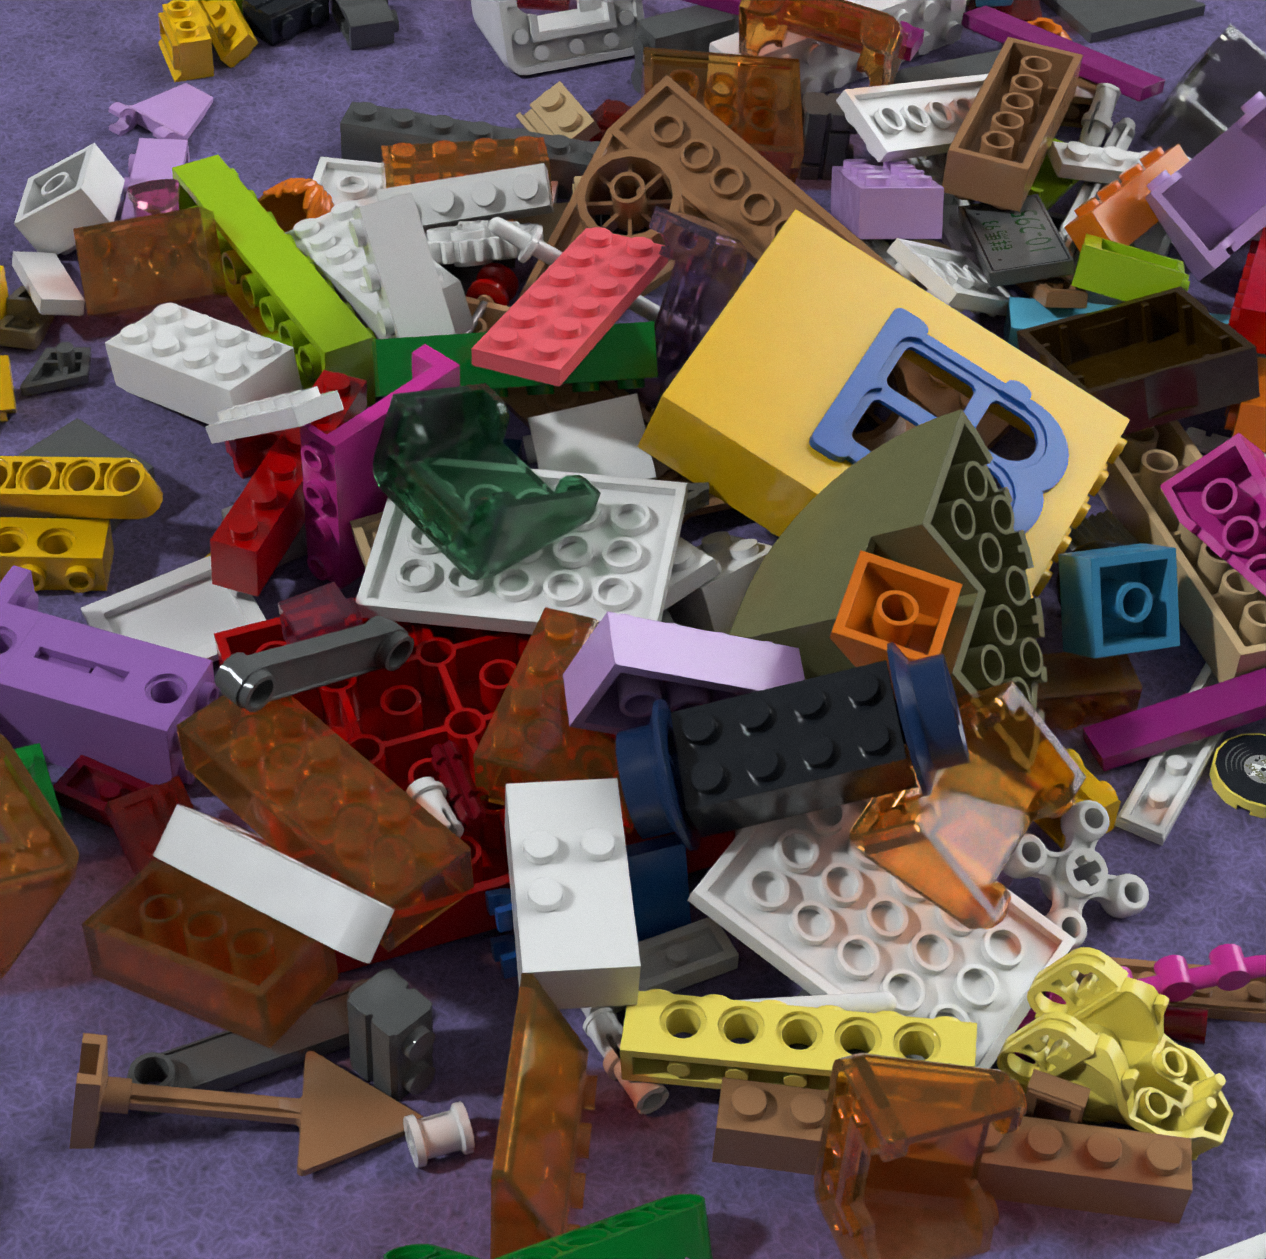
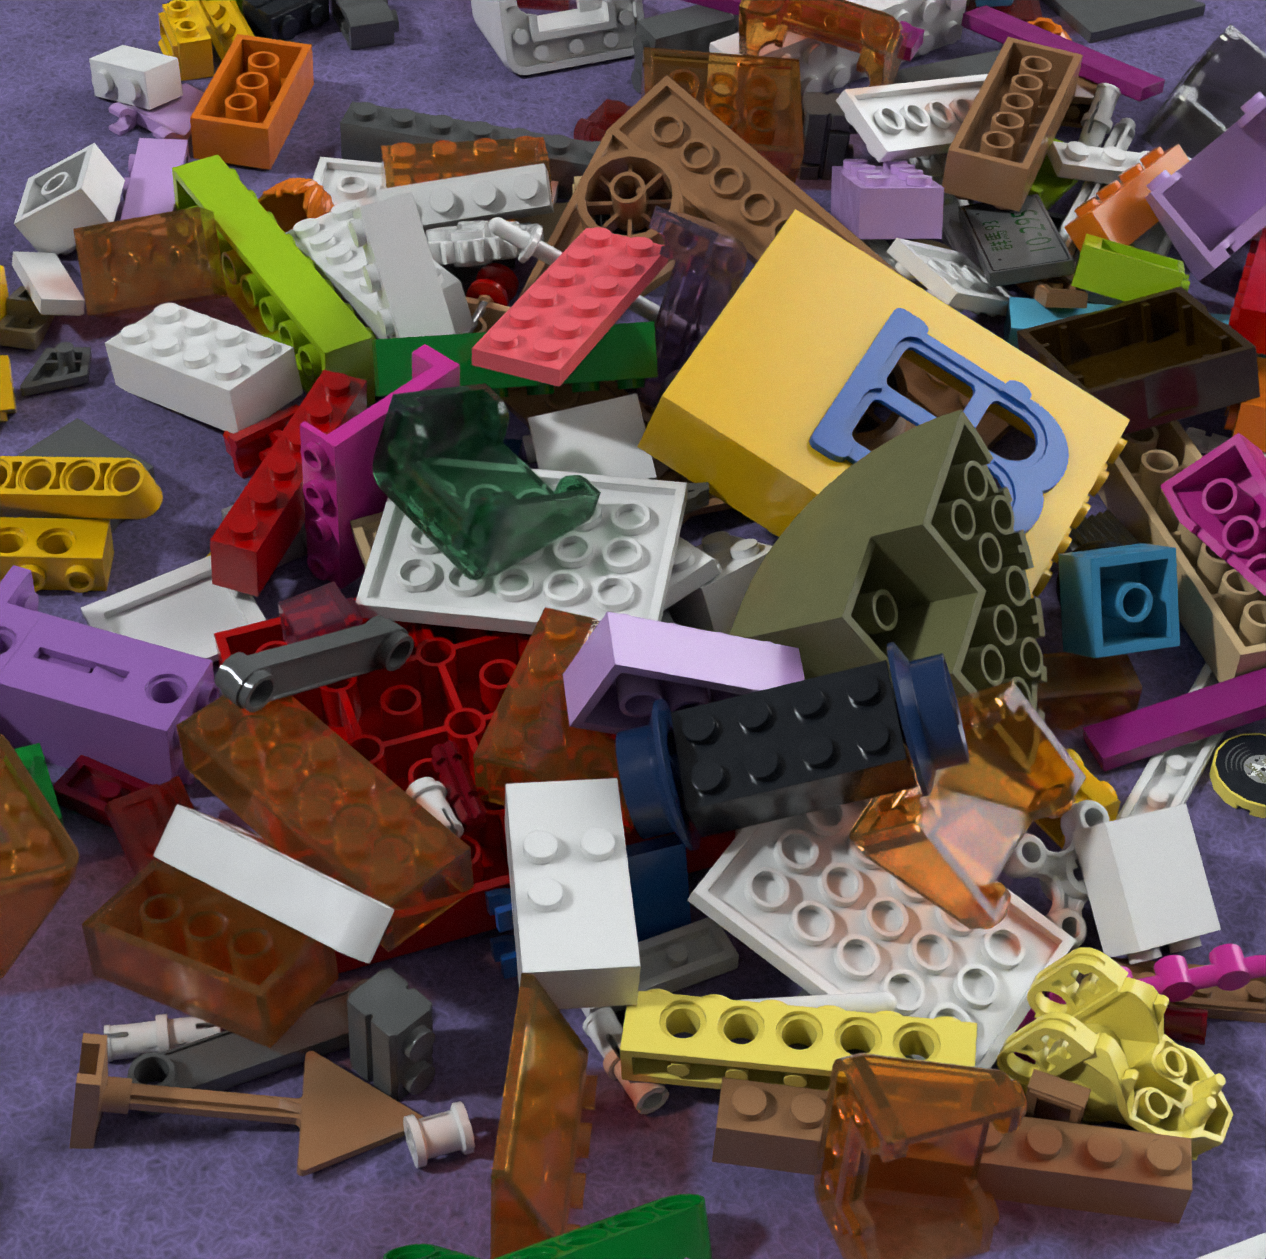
clear pink tile [127,179,181,239] -> none
white plate [205,386,344,444] -> none
tan plate [516,81,601,141] -> none
orange slope [830,550,963,669] -> none
none -> white brick [89,45,183,110]
none -> white pin [104,1012,221,1062]
none -> orange brick [190,34,314,170]
none -> white brick [1071,804,1221,964]

